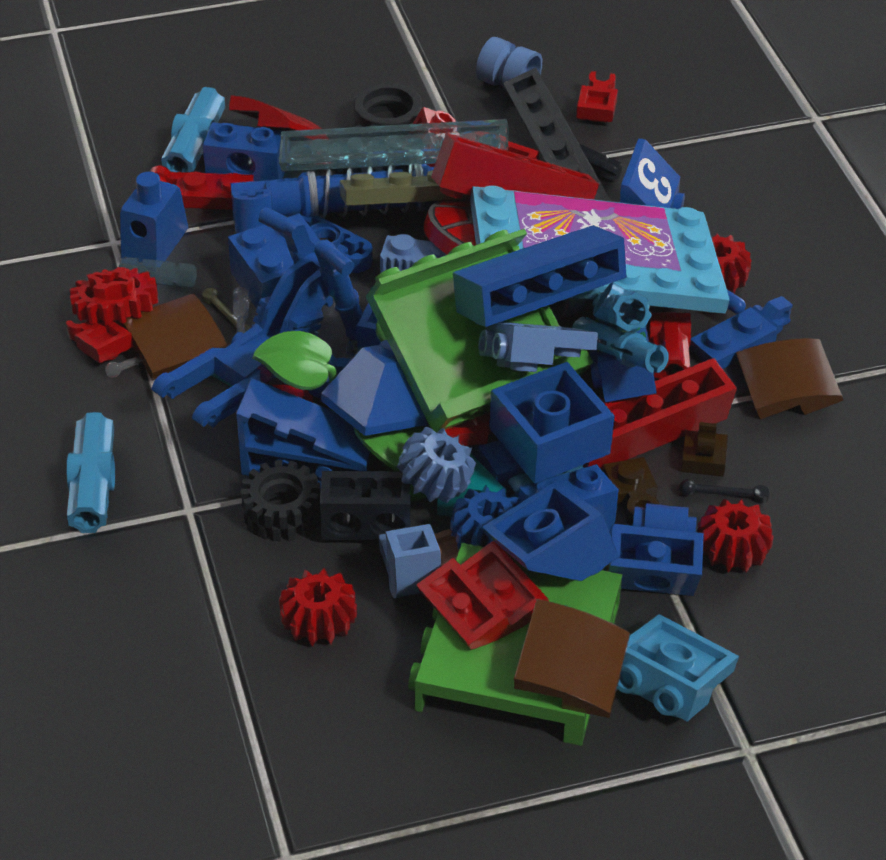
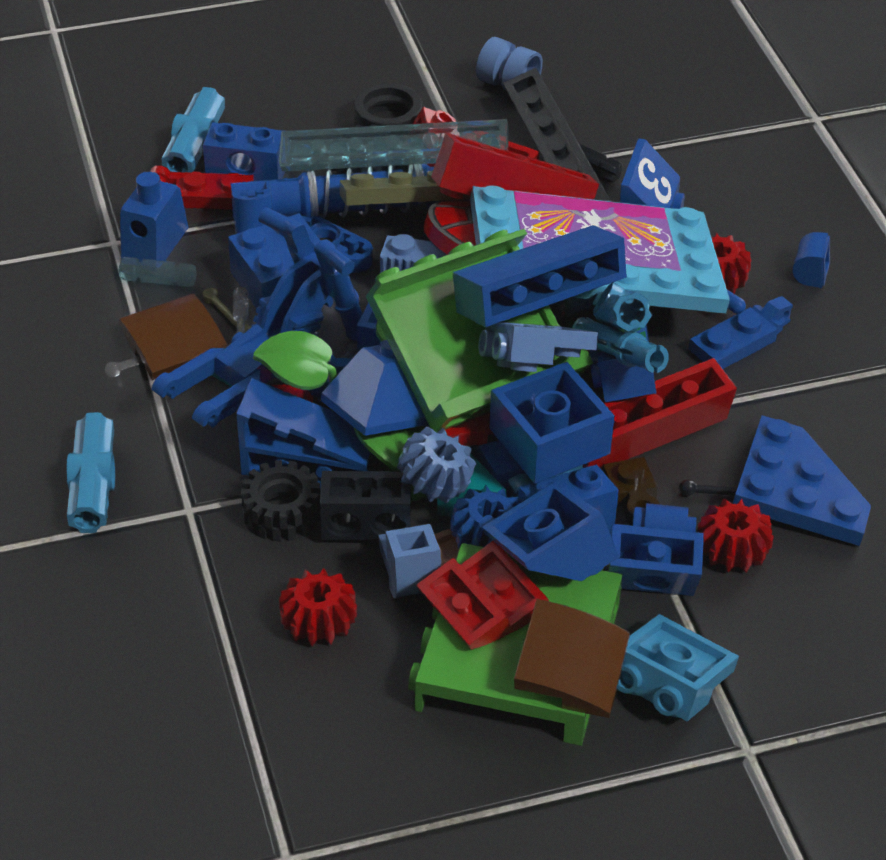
red plate [66,318,134,363] -> none
red gear [69,267,159,325] -> none
red slope [229,95,330,143] -> none
red plate [576,71,618,122] -> none
red piece [647,312,691,379] -> none
dark brown tile [681,422,728,477] -> none
reddish brown slope [736,338,844,420] -> none
none -> blue plate [733,415,871,546]
none -> blue brick [793,232,830,288]

